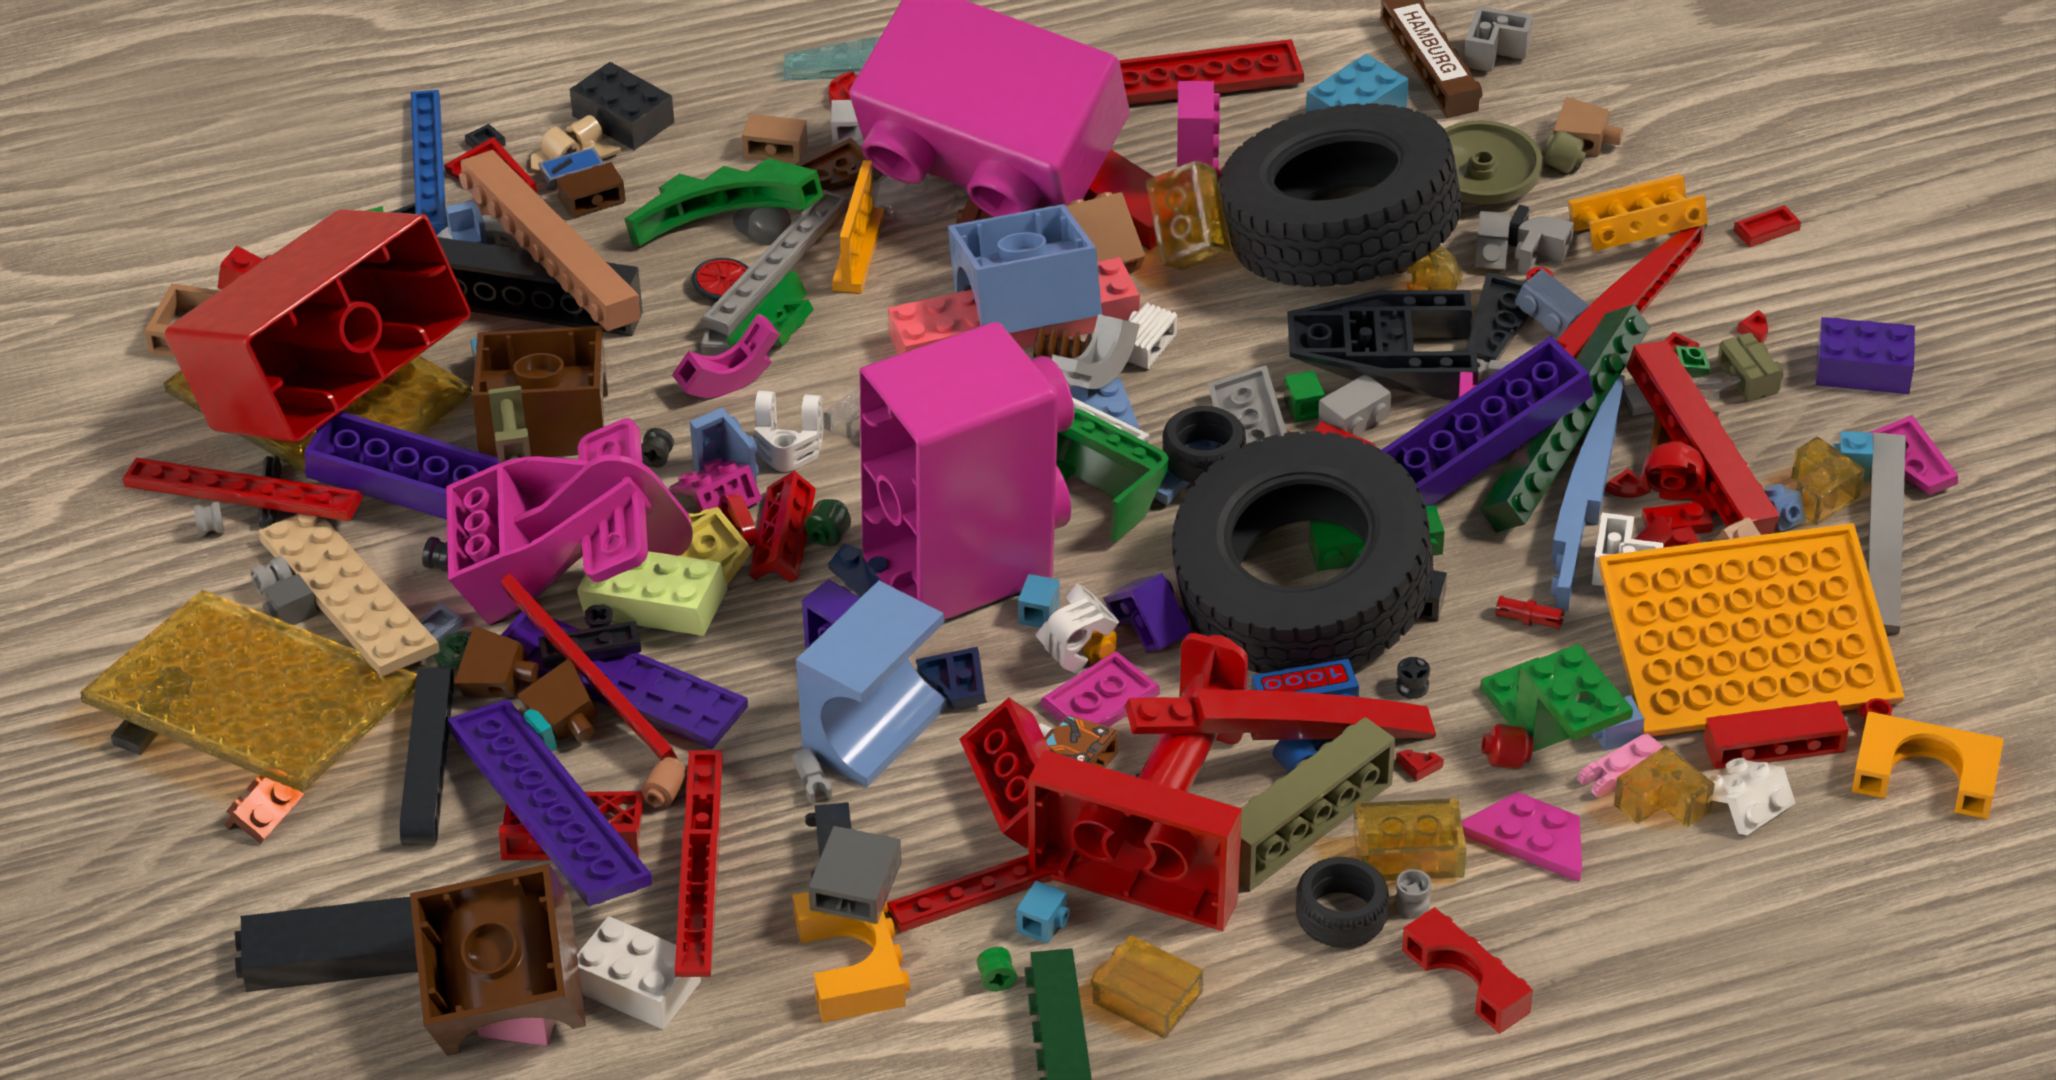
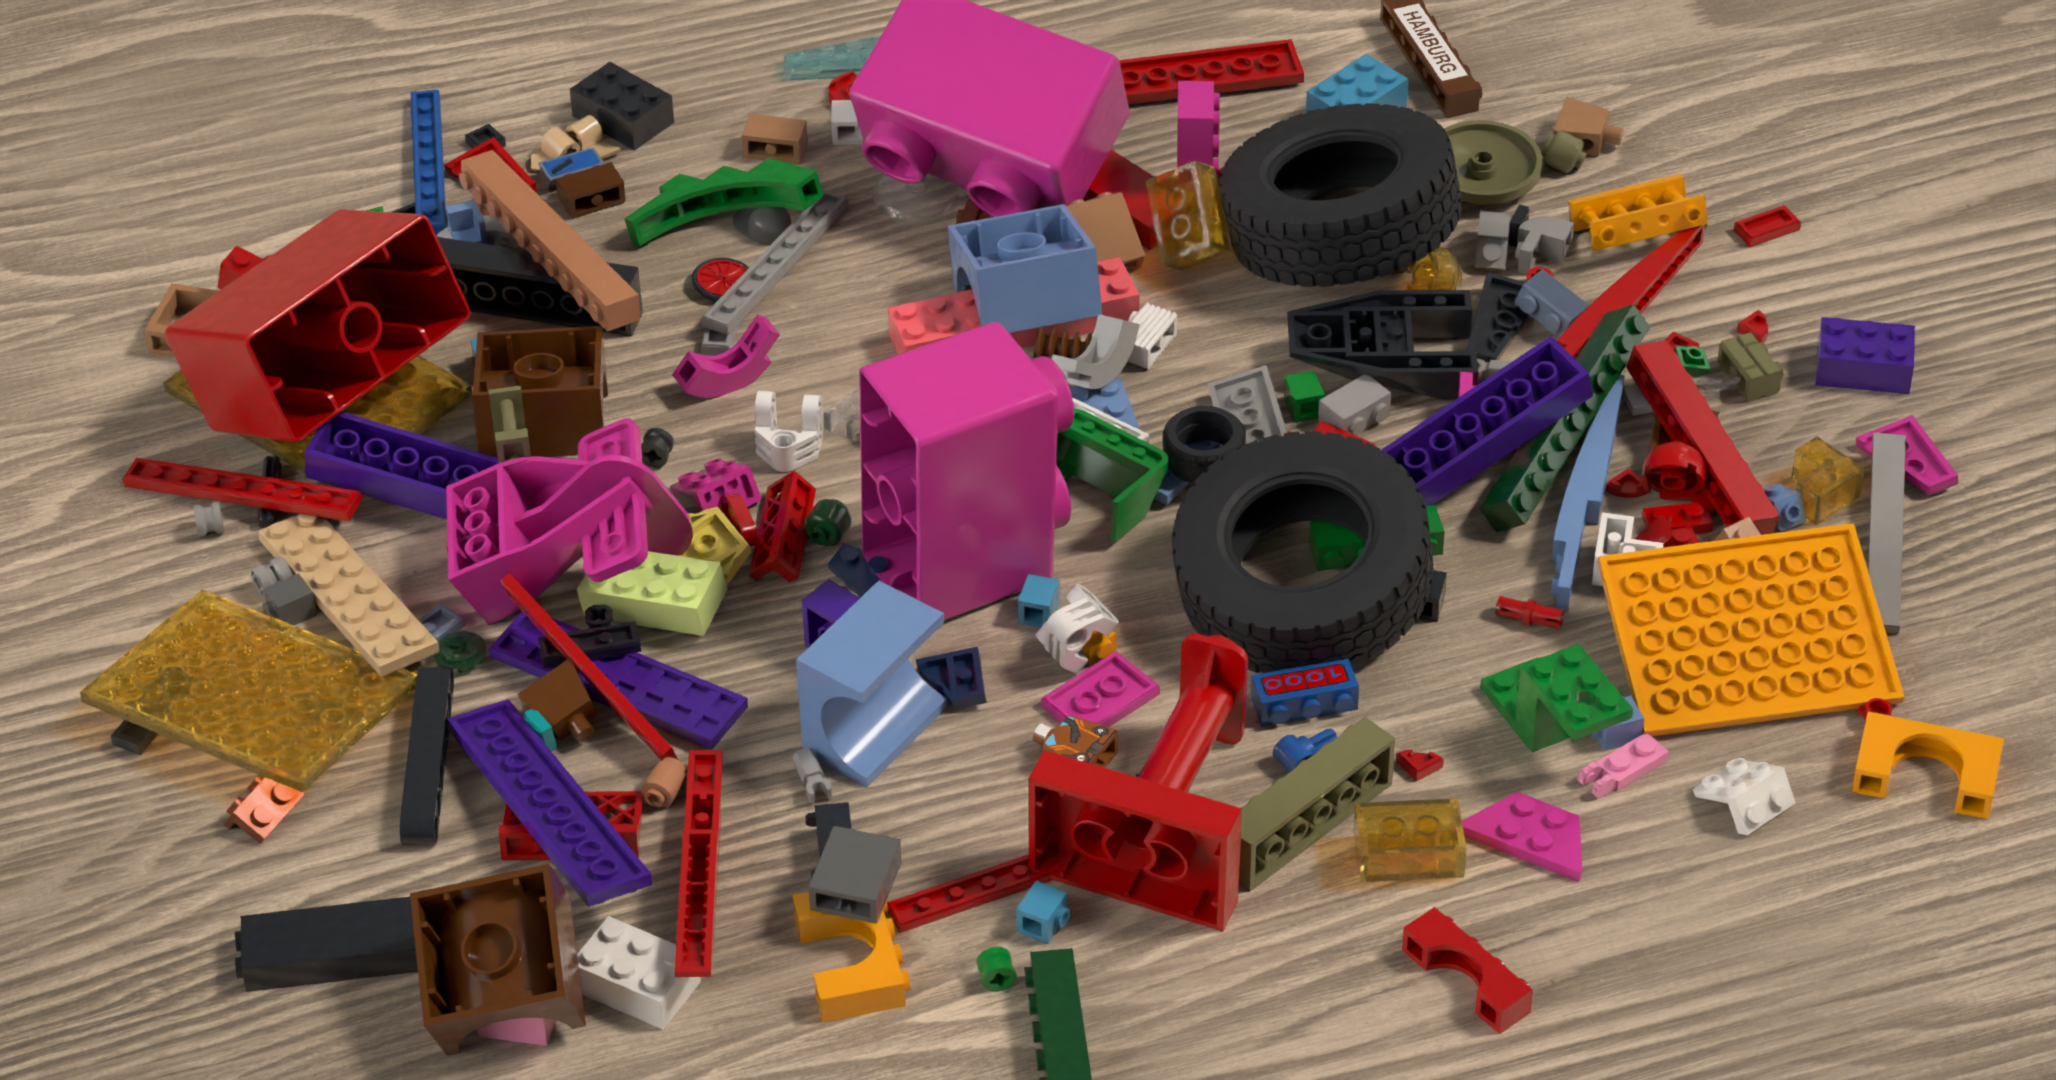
black wheel [422,536,448,573] -> none
reddish brown torso [454,626,540,697] -> none
medium blue bracket [690,407,759,484] -> none
green bracket [726,270,814,348] -> none
reddish brown wing [795,137,885,190] -> none
light orange fence [832,160,885,294] -> none
red brick [959,697,1051,849] -> none
clear yellow brick [1091,935,1203,1039] -> none
dark purple brick [1103,573,1192,652] -> none
red slope [1124,690,1436,740] -> none
black tyre [1296,857,1389,948] -> none
light grey wheel [1395,869,1432,918] -> none
black wheel [1396,657,1430,699] -> none
light grey brick [1464,6,1534,72] -> none
red head [1481,723,1534,770] -> none
clear yellow brick [1614,745,1715,828] -> none
red brick [1703,700,1849,770] -> none
dark azure brick [1831,431,1873,482] -> none

